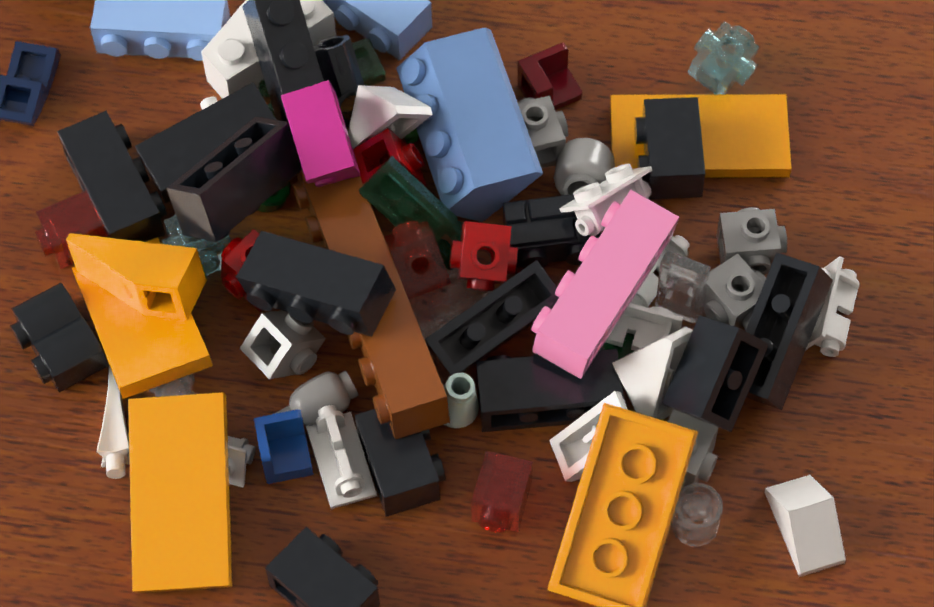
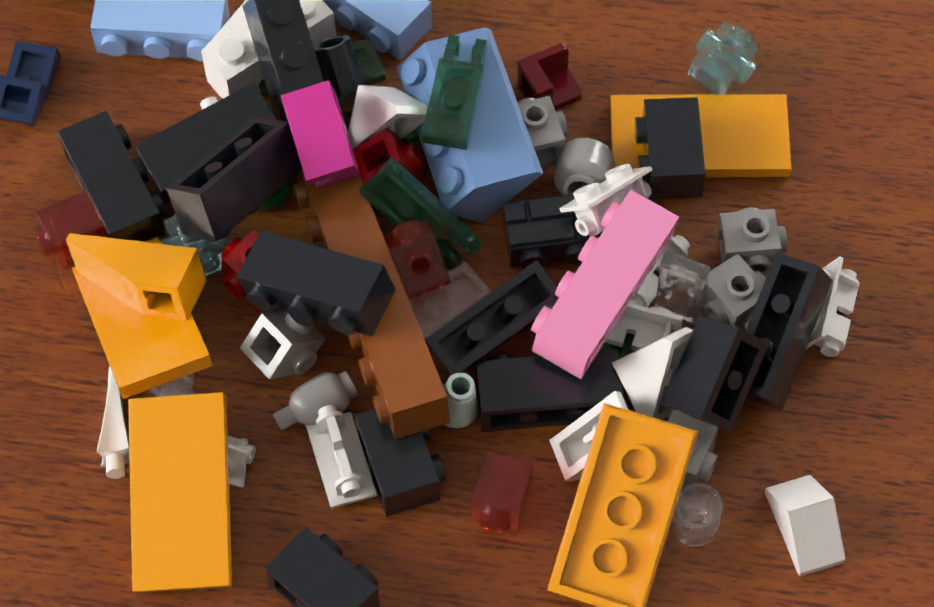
black brick [10,283,109,392] -> none
blue panel [253,409,313,484] -> none
red brick [450,221,518,291] -> none
none -> clear green hinge [422,35,487,150]

